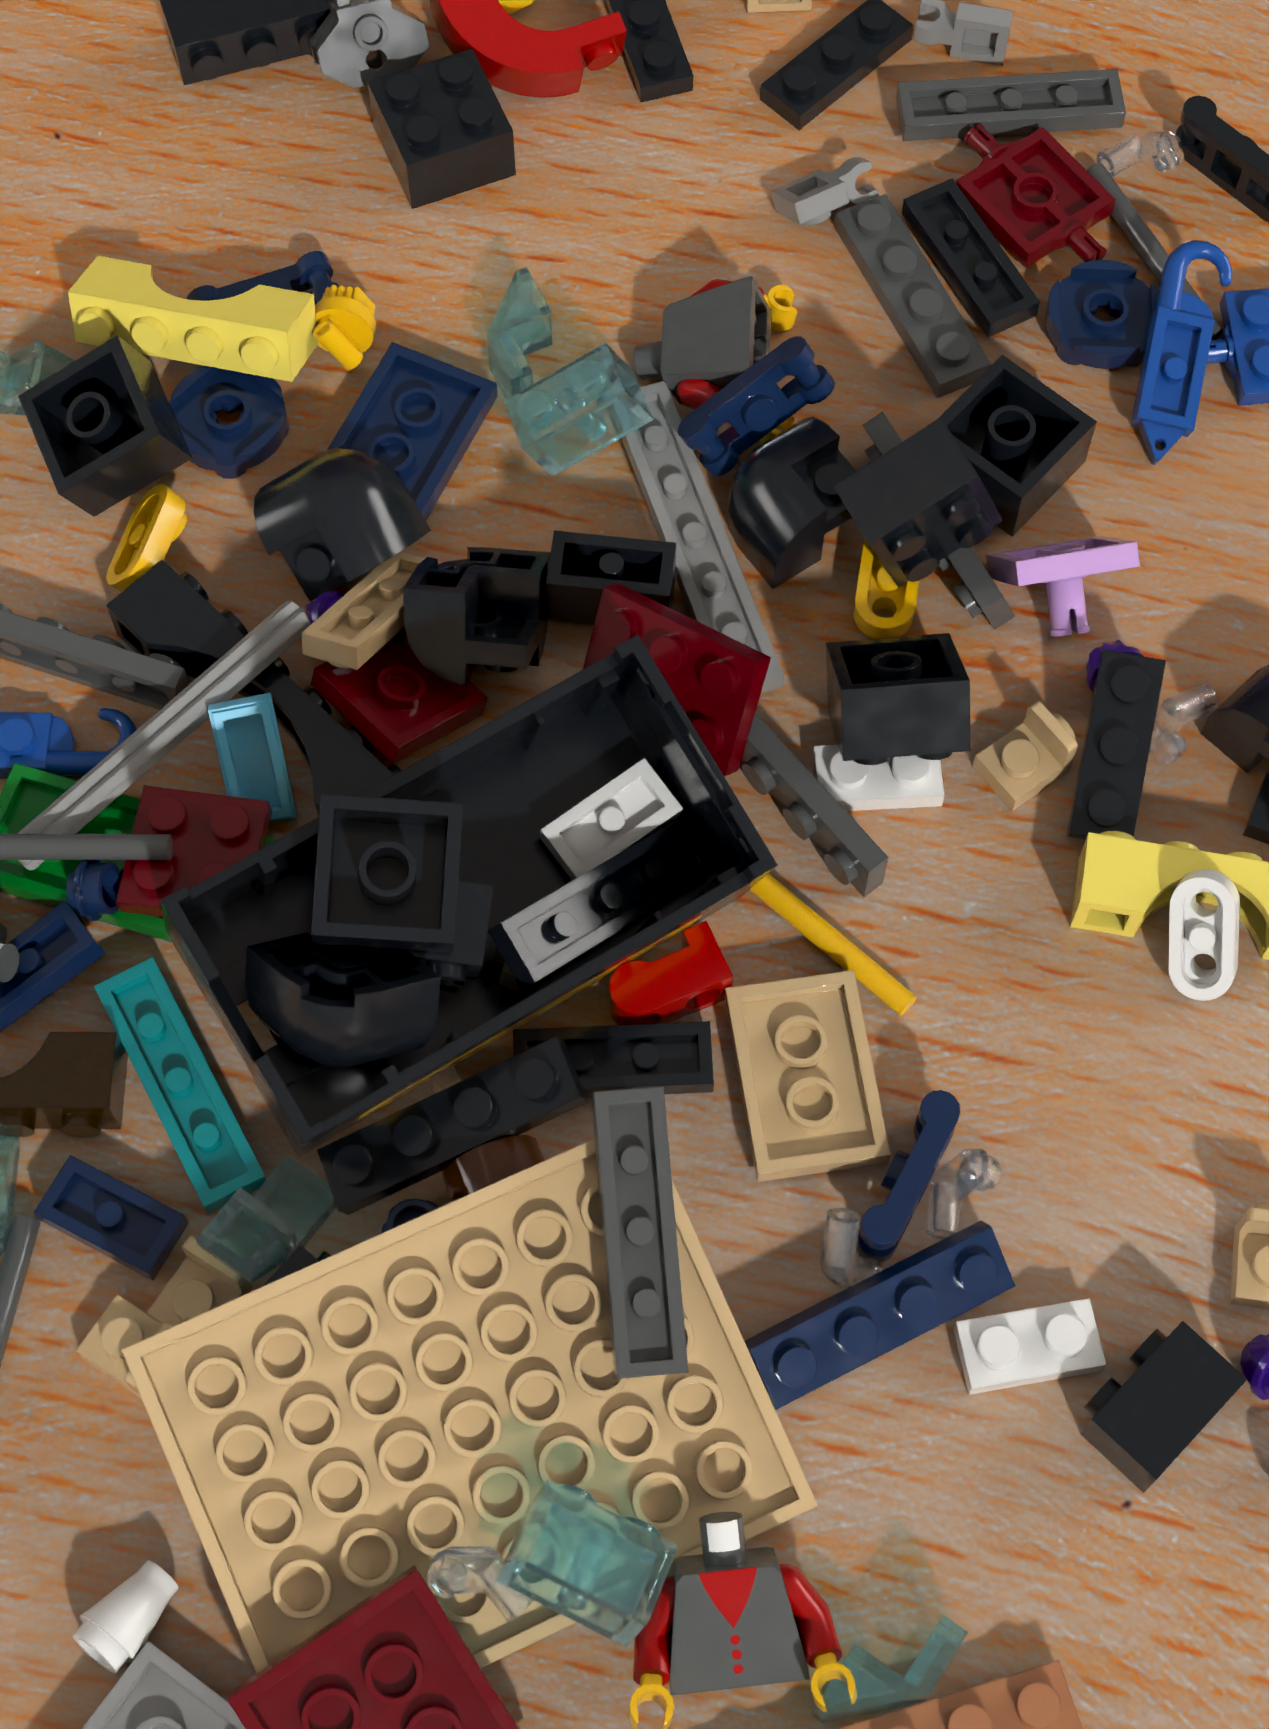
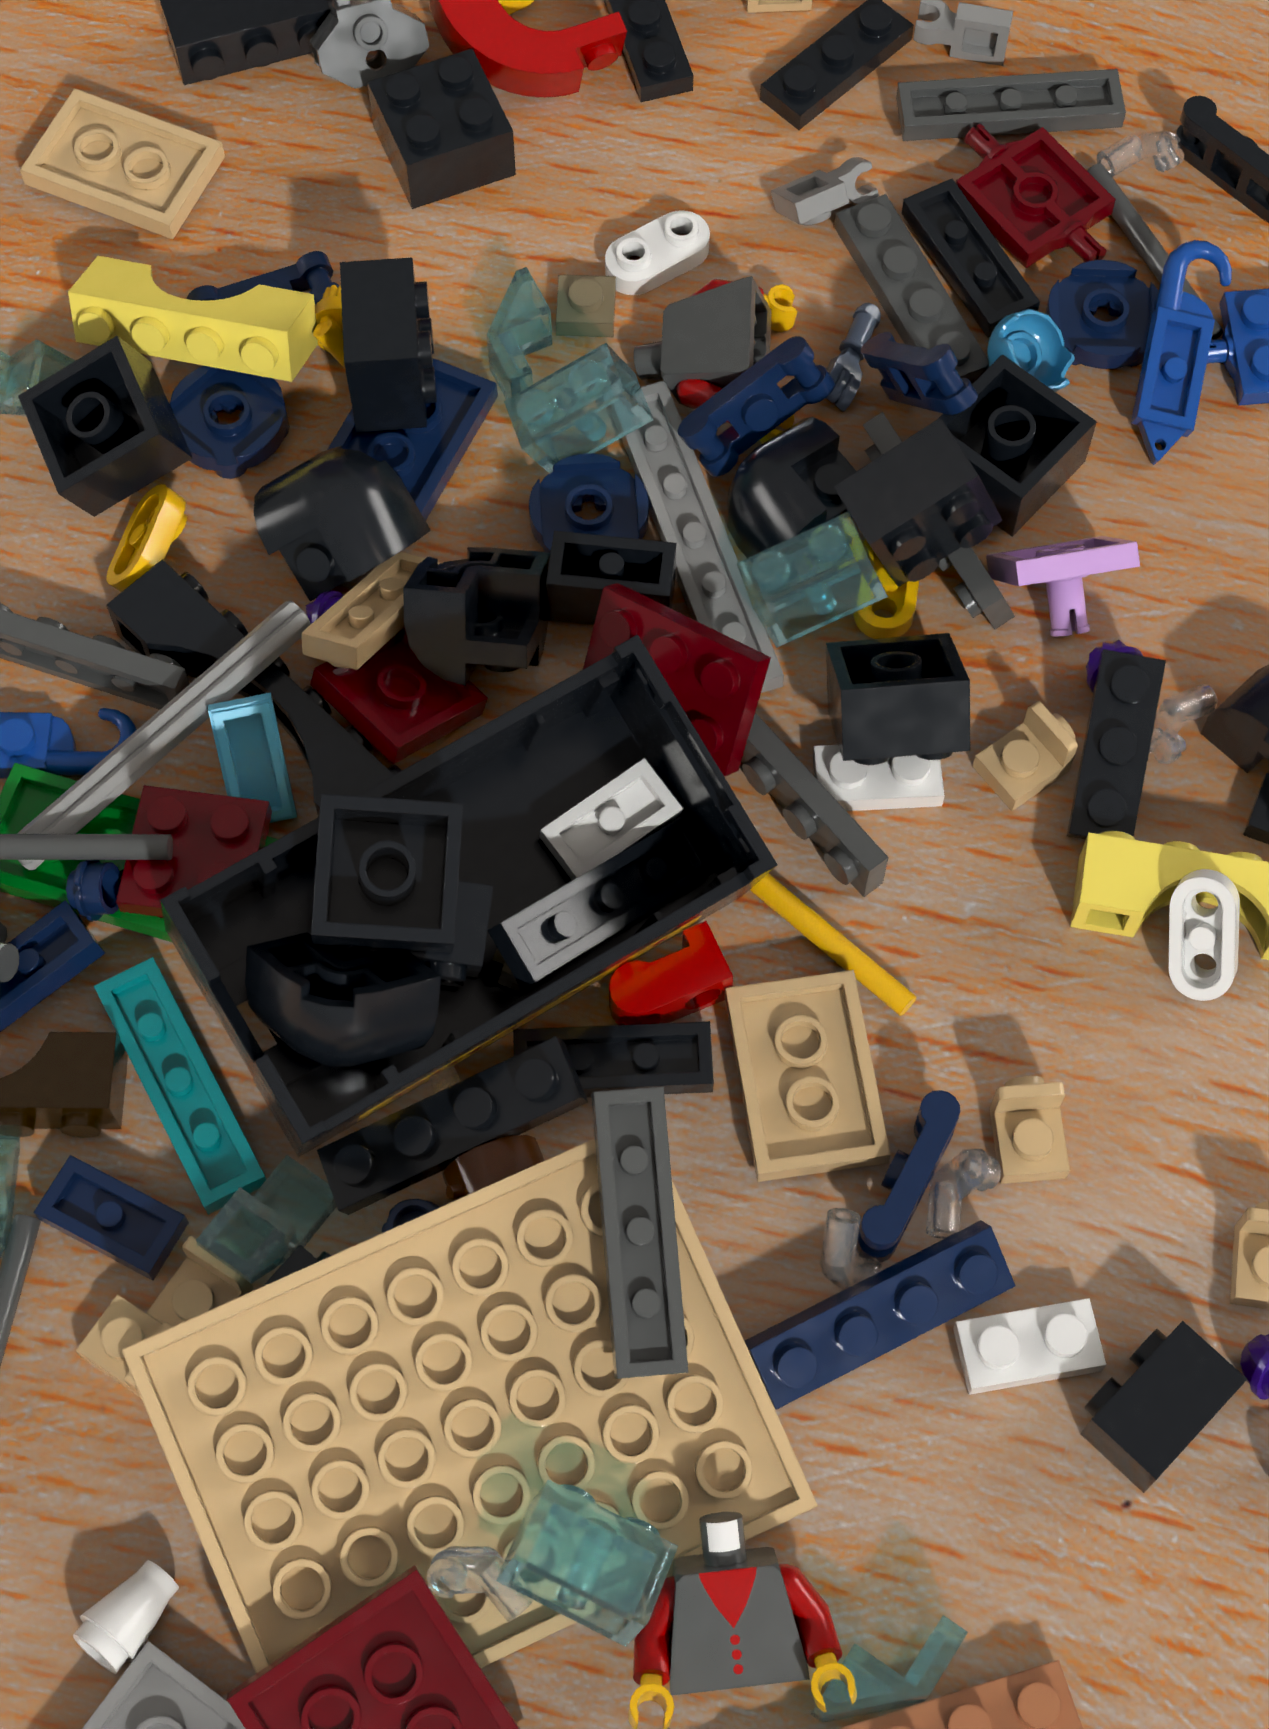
none -> tan plate [20,88,225,239]
none -> black brick [340,257,437,432]
none -> dark blue plate [529,453,649,553]
none -> dark tan plate [556,275,616,337]
none -> white plate [605,210,710,295]
none -> clear light blue brick [736,511,888,648]
none -> sand blue piece [826,303,881,412]
none -> dark blue plate [861,332,978,415]
none -> dark azure hair [987,309,1075,392]
none -> tan bracket [989,1076,1070,1184]

